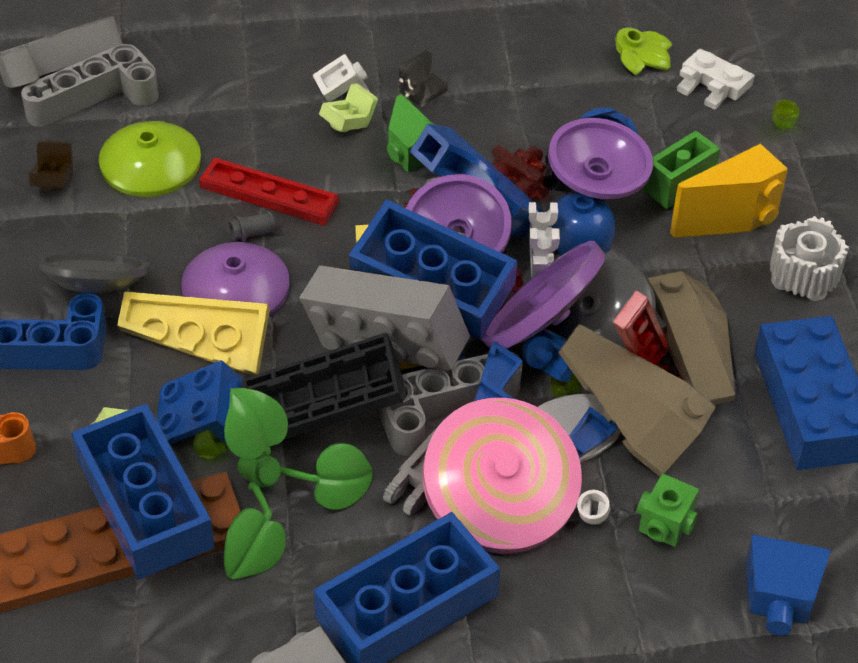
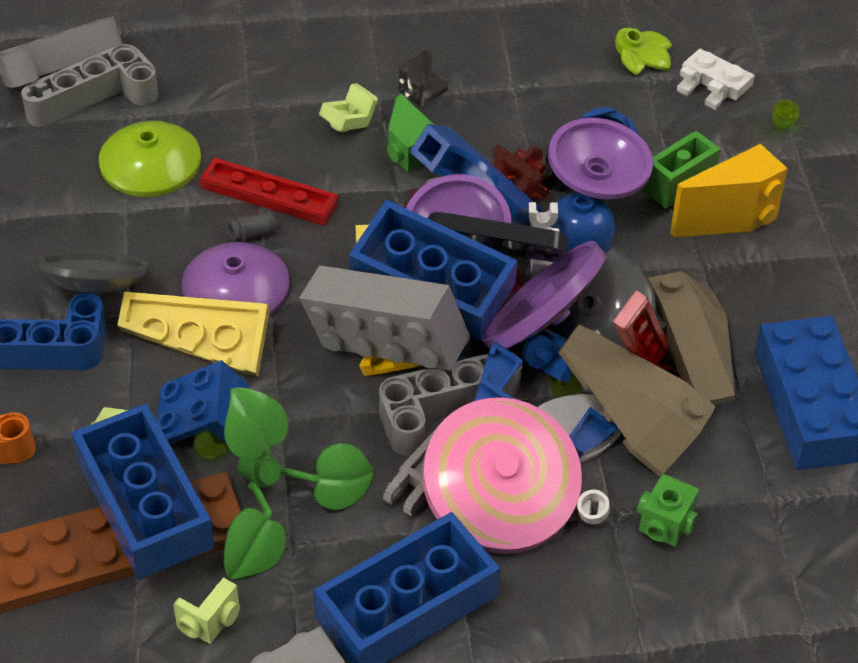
dark brown bracket [29,141,73,191] -> none
black piece [242,333,406,440] -> none
white bracket [313,54,369,102] -> none
blue torso [746,534,830,636] -> none
white brick [769,216,849,301] -> none
none -> yellowish green bracket [173,578,240,644]
none -> black beam [428,212,568,262]

